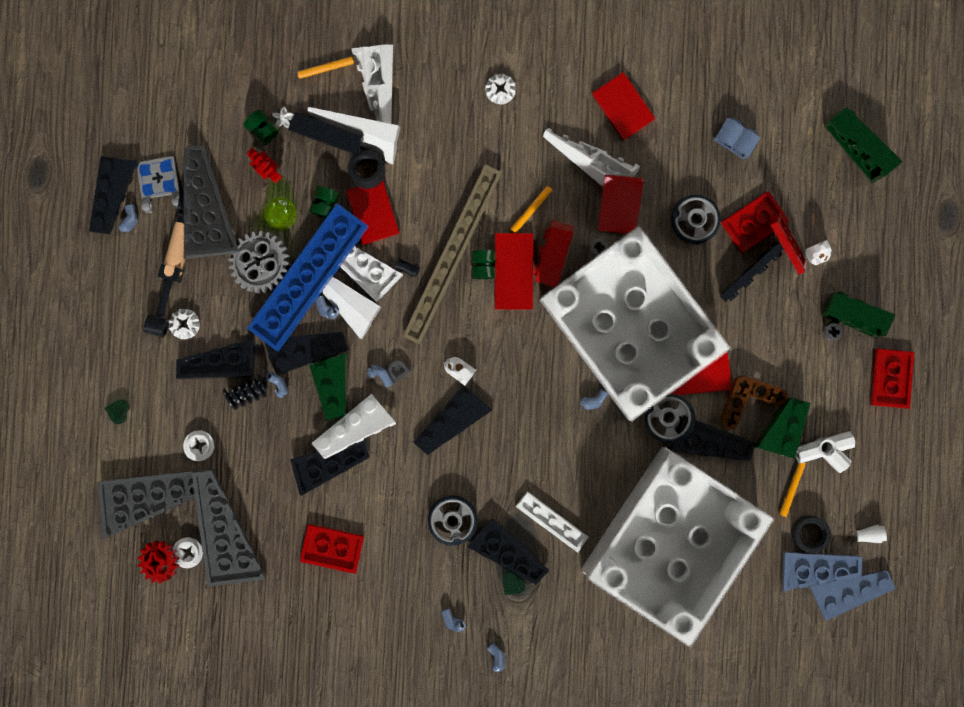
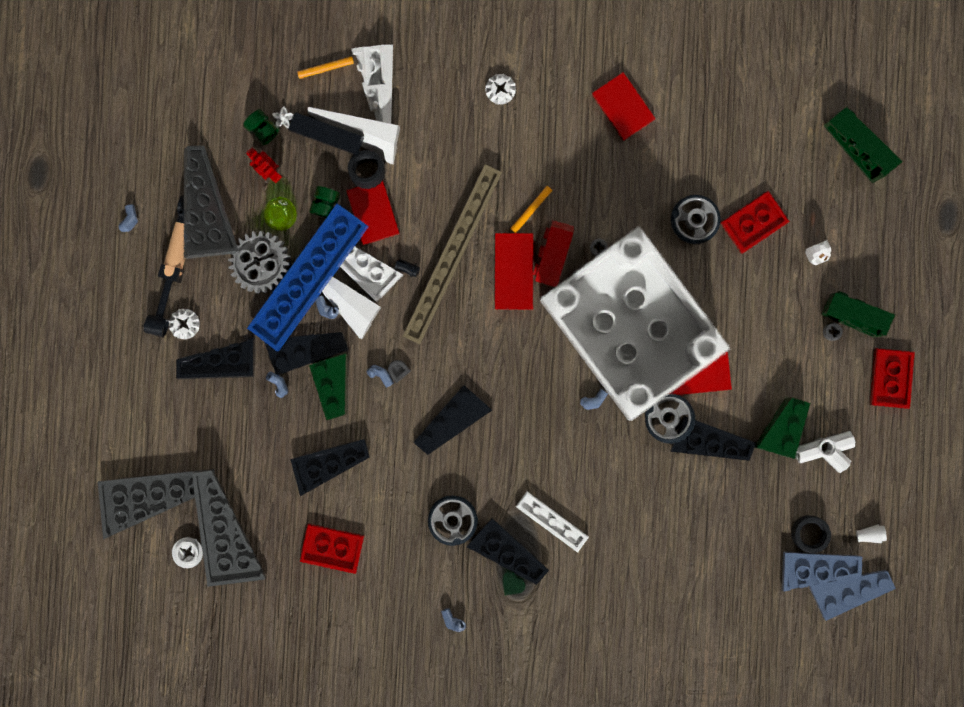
black wing [89,156,140,235] -> none
clear green tile [104,400,130,424] -> none
light grey flag [137,156,181,213] -> none
red gear [137,540,180,584] -> none
white gear [183,431,215,461] -> none
black piece [223,374,267,410] -> none
white wing [312,394,396,459] -> none
white rock [444,357,476,385] -> none
dark green wheel [471,250,496,280] -> none
sand blue arm [487,642,505,672] -> none
white wedge [543,128,640,187] -> none
white piece [581,447,774,646] -> none
red tile [597,174,644,234] -> none
sand blue brick [713,118,760,160] -> none
black wing [720,241,784,302] -> none
reddish brown beam [720,375,788,430] -> none
red tile [771,213,807,275] -> none
light orange bar [779,463,806,517] -> none

